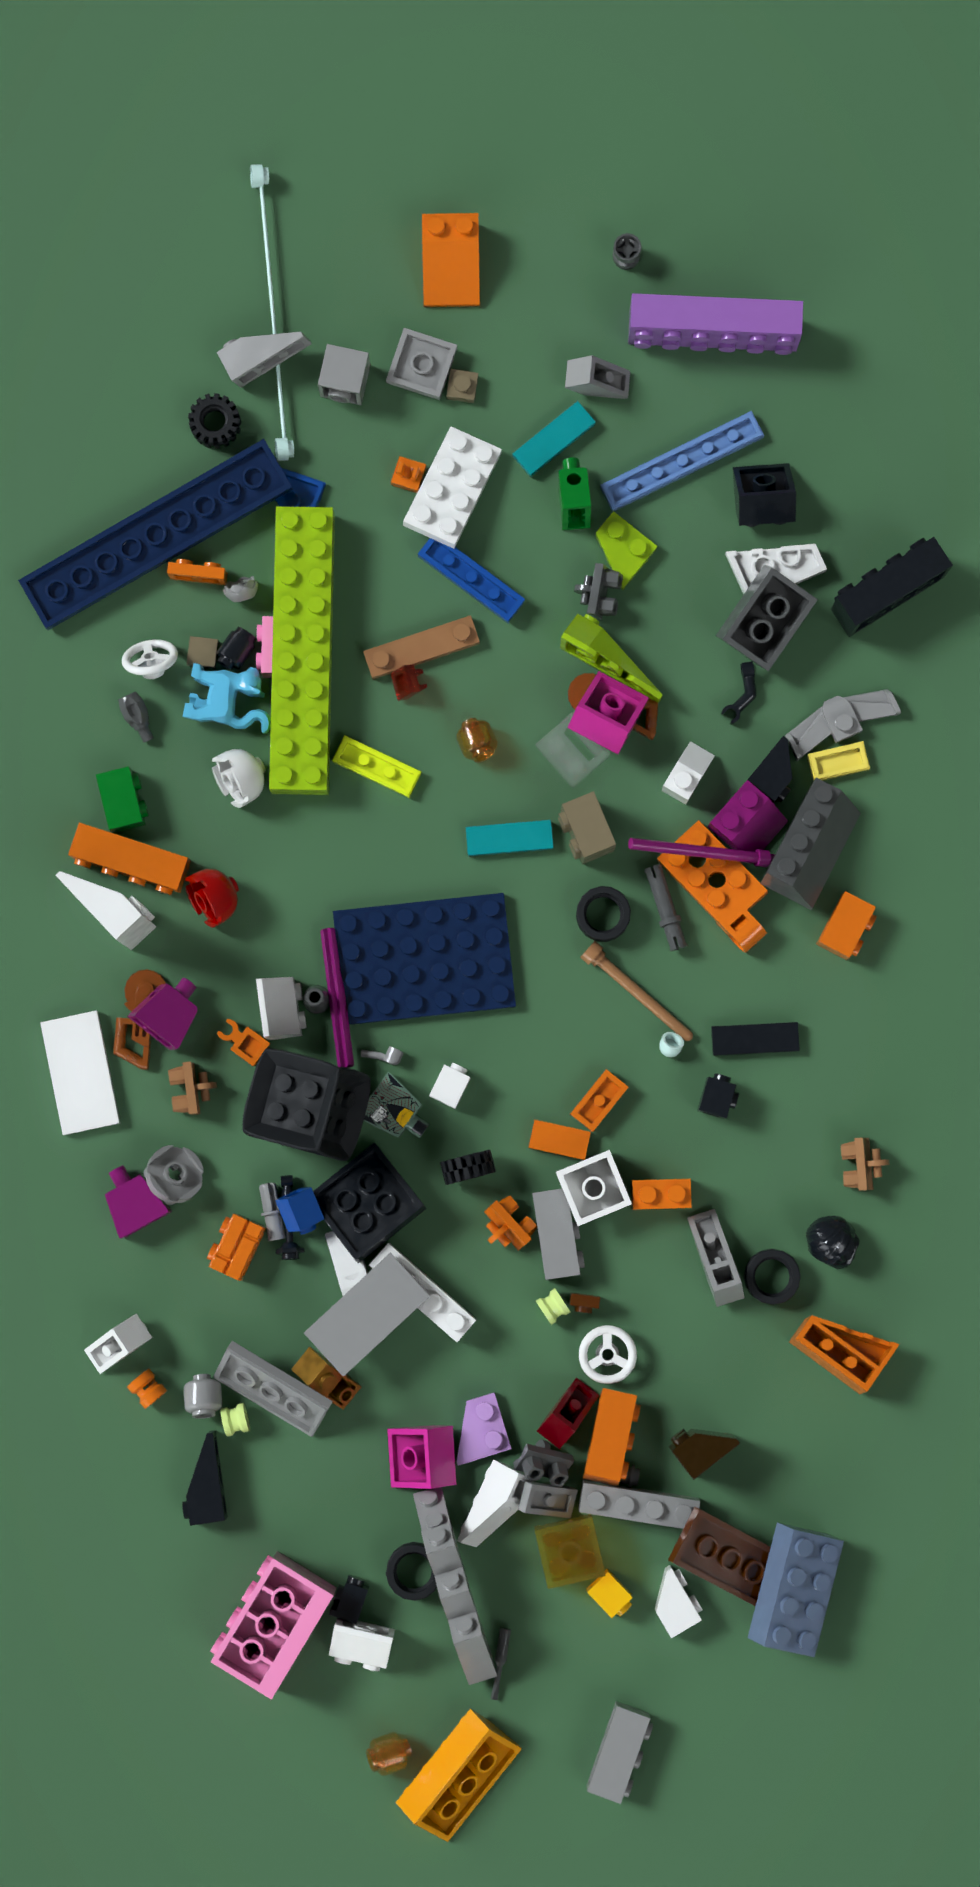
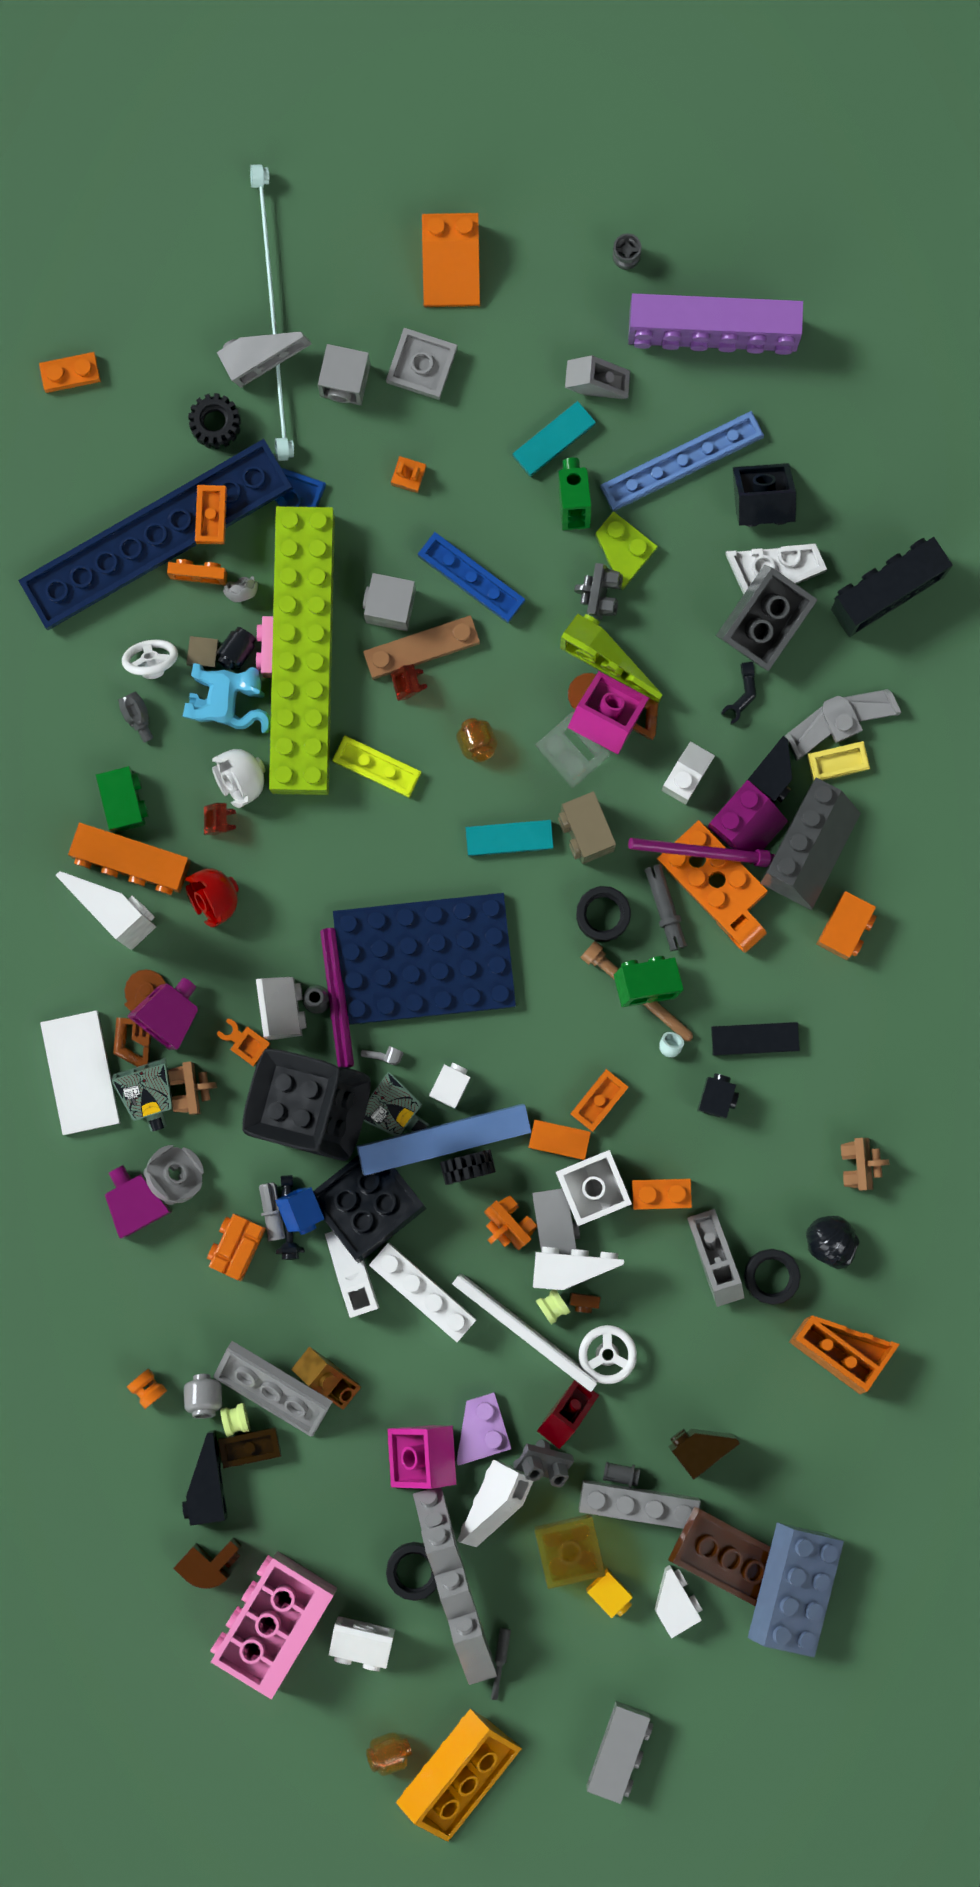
white slope [84,1314,152,1374] -> none
light grey tile [304,1252,430,1377] -> none
black brick [329,1575,369,1624] -> none
white plate [403,427,502,549] -> none
dark tan plate [446,369,478,403] -> none
light grey plate [518,1481,578,1518] -> none
orange brick [583,1388,641,1486] -> none
none -> orange plate [39,352,101,393]
none -> torso [112,1058,173,1131]
none -> reddish brown brick [173,1538,242,1589]
none -> orange plate [195,485,227,544]
none -> clear red tile [204,803,236,835]
none -> dark brown plate [218,1427,282,1469]
none -> medium blue tile [357,1104,531,1175]
none -> light grey head [363,573,416,631]
none -> white tile [452,1274,597,1392]
none -> white slope [533,1247,624,1290]
none -> green brick [613,956,684,1007]

